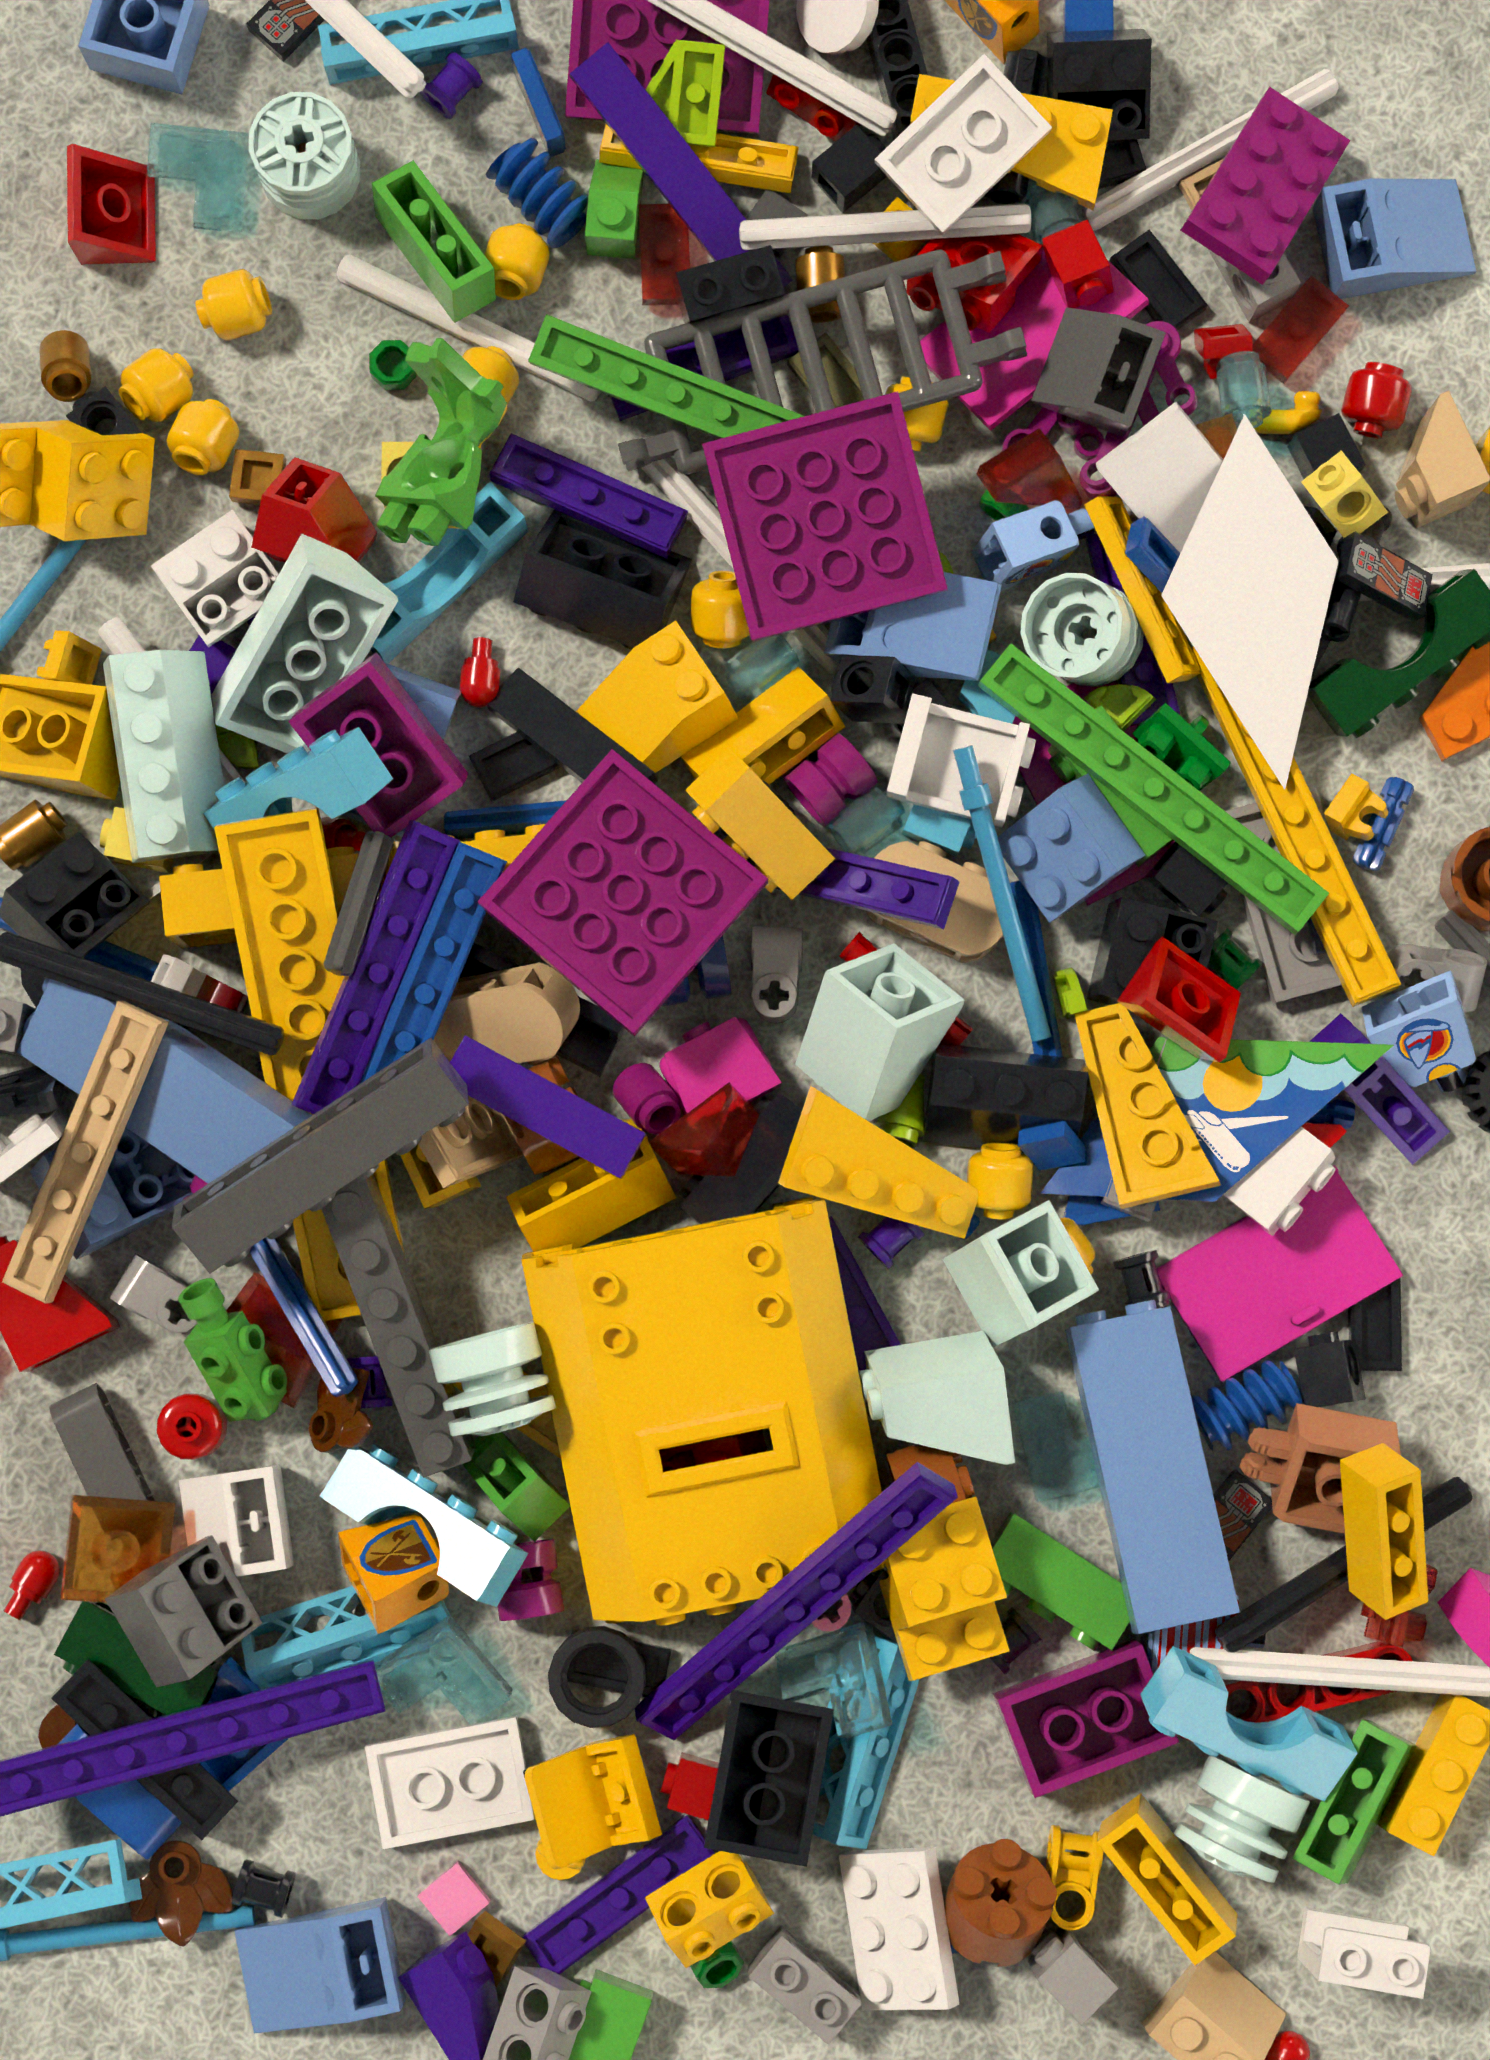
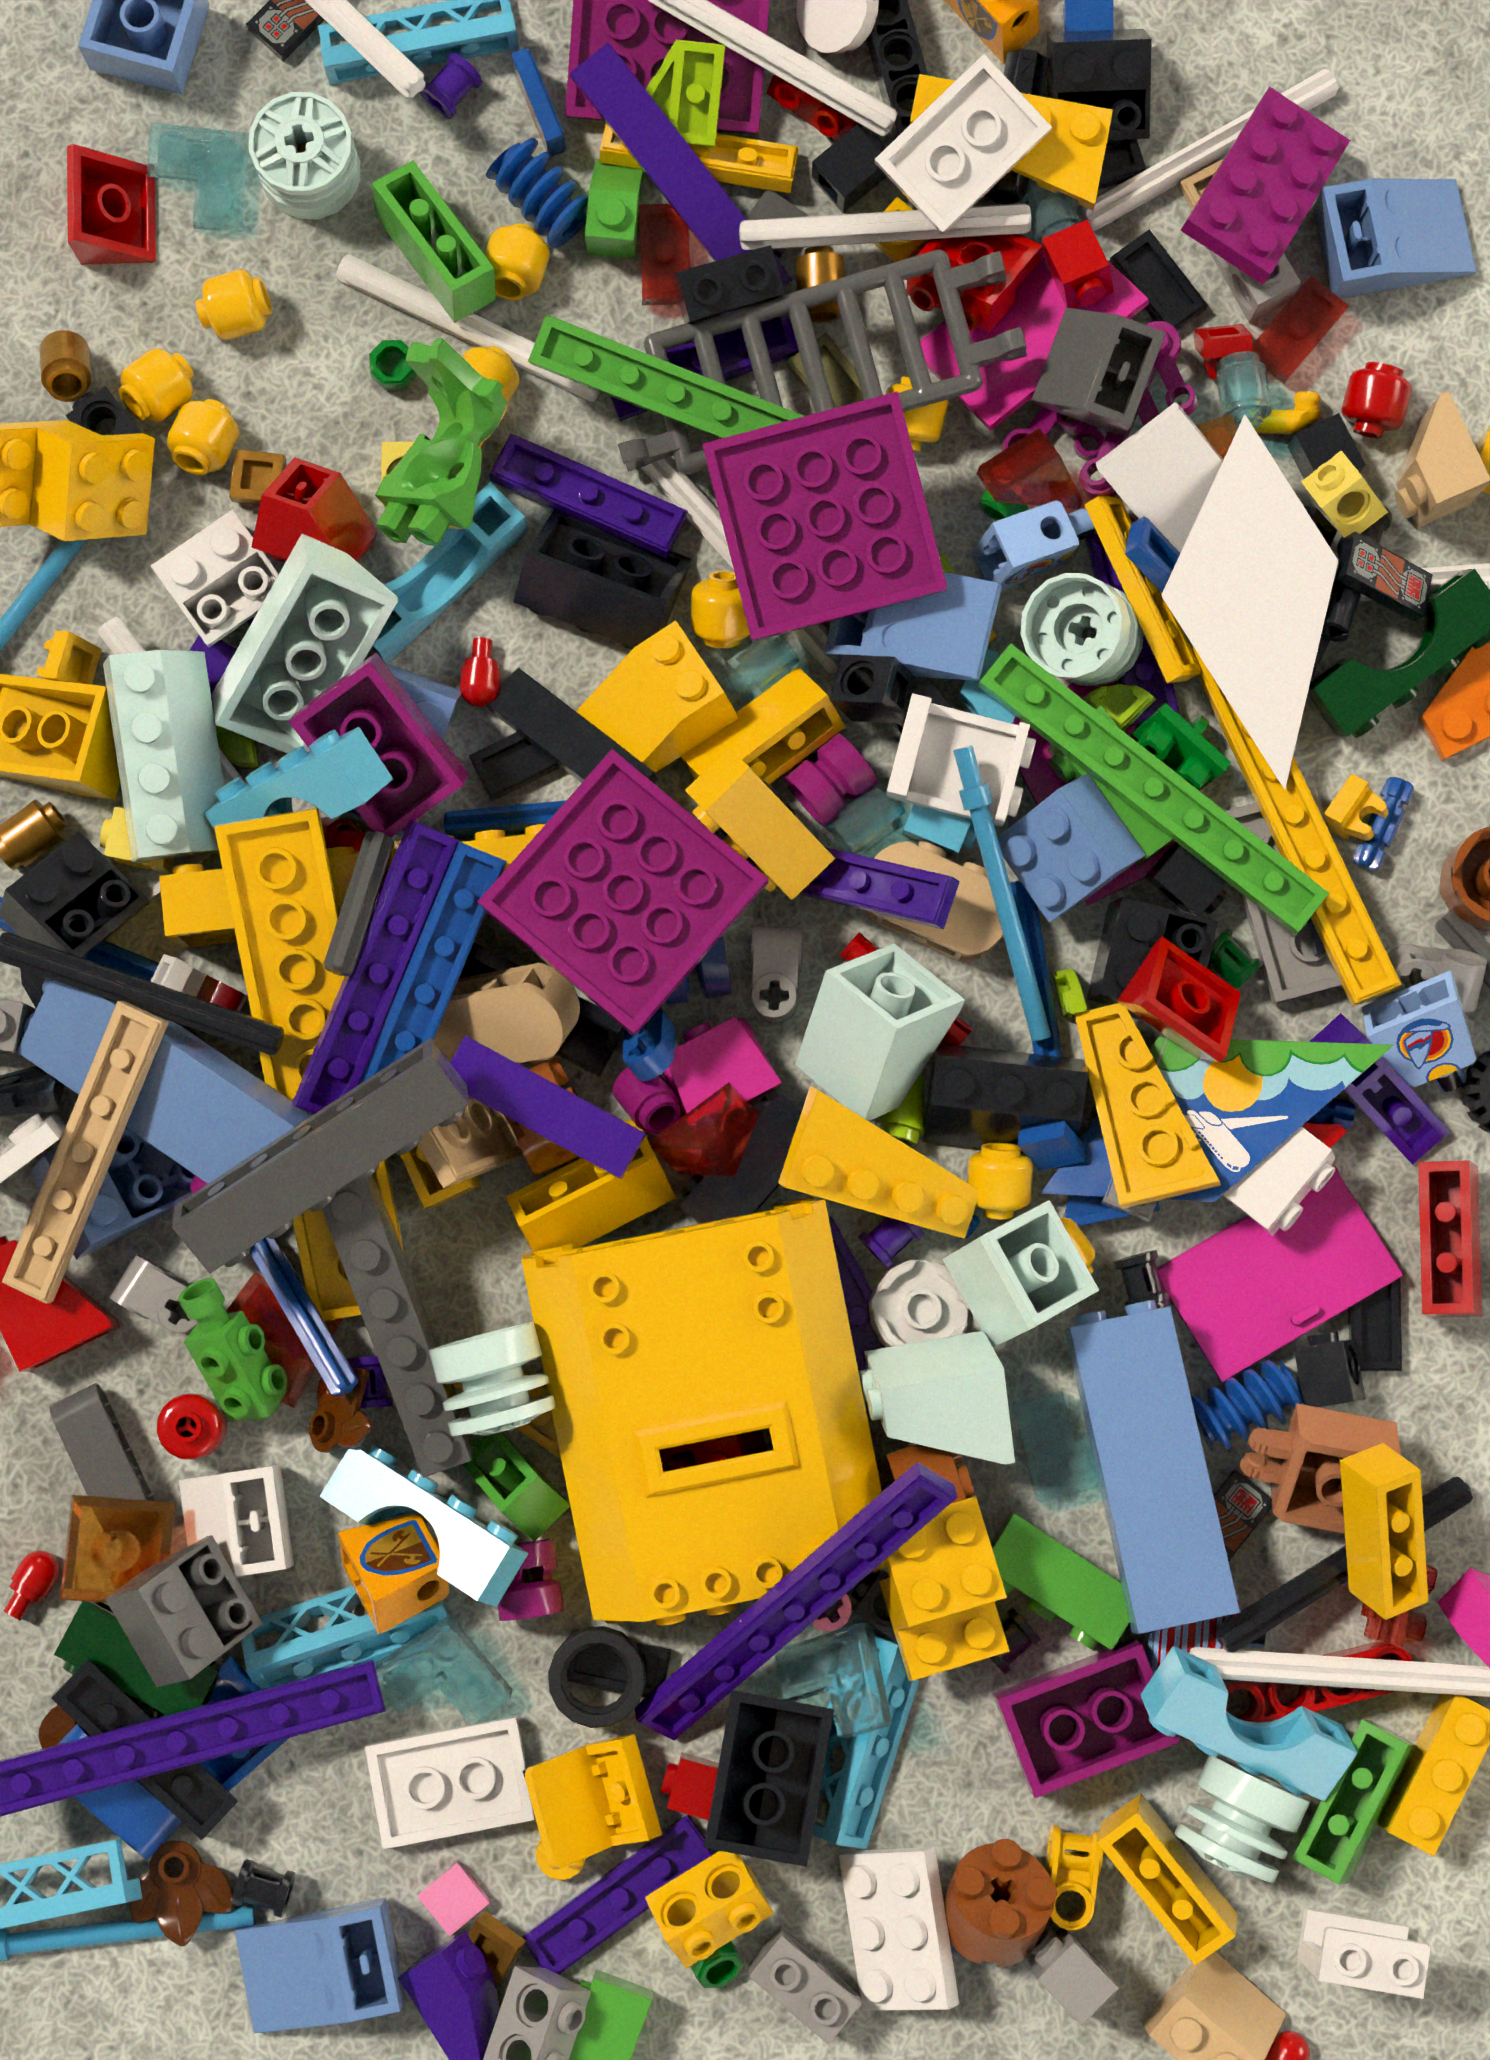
none -> blue beam [622,1007,675,1081]
none -> white tile [869,1260,969,1347]
none -> red brick [1418,1160,1482,1318]

